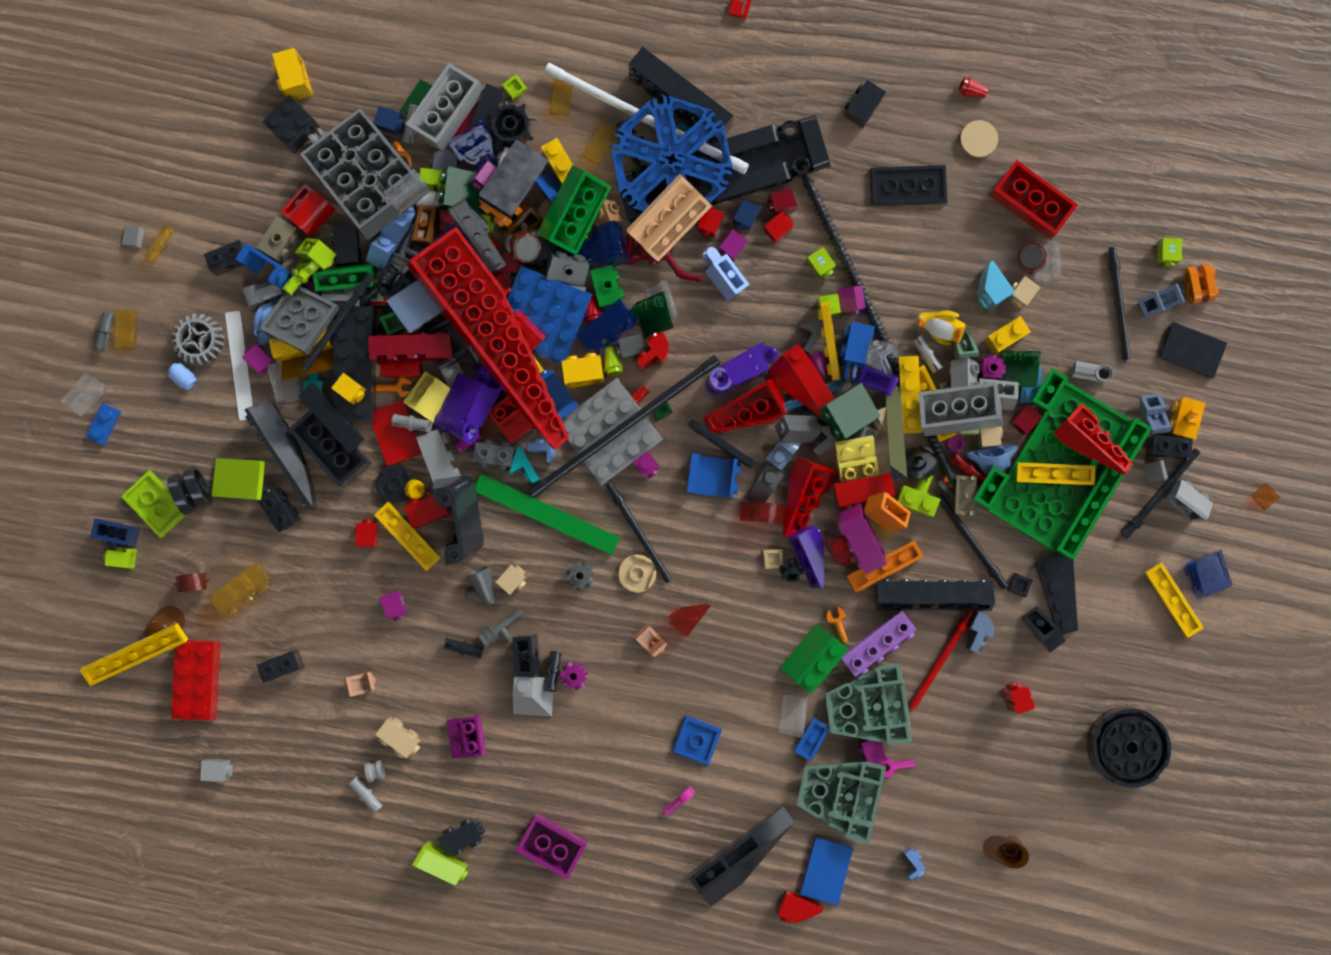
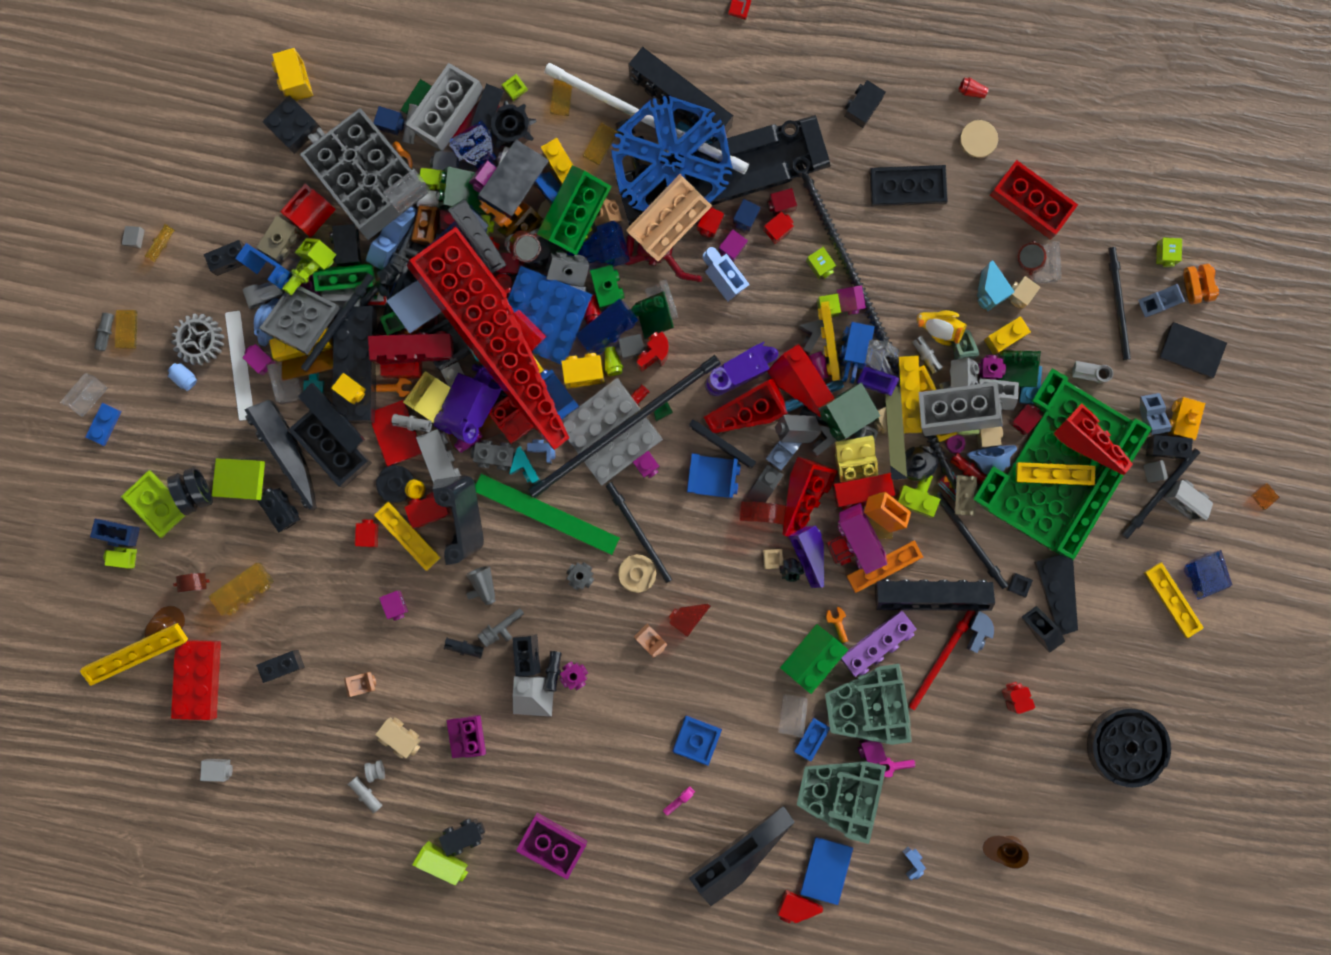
tan brick [496,565,527,595] -> none

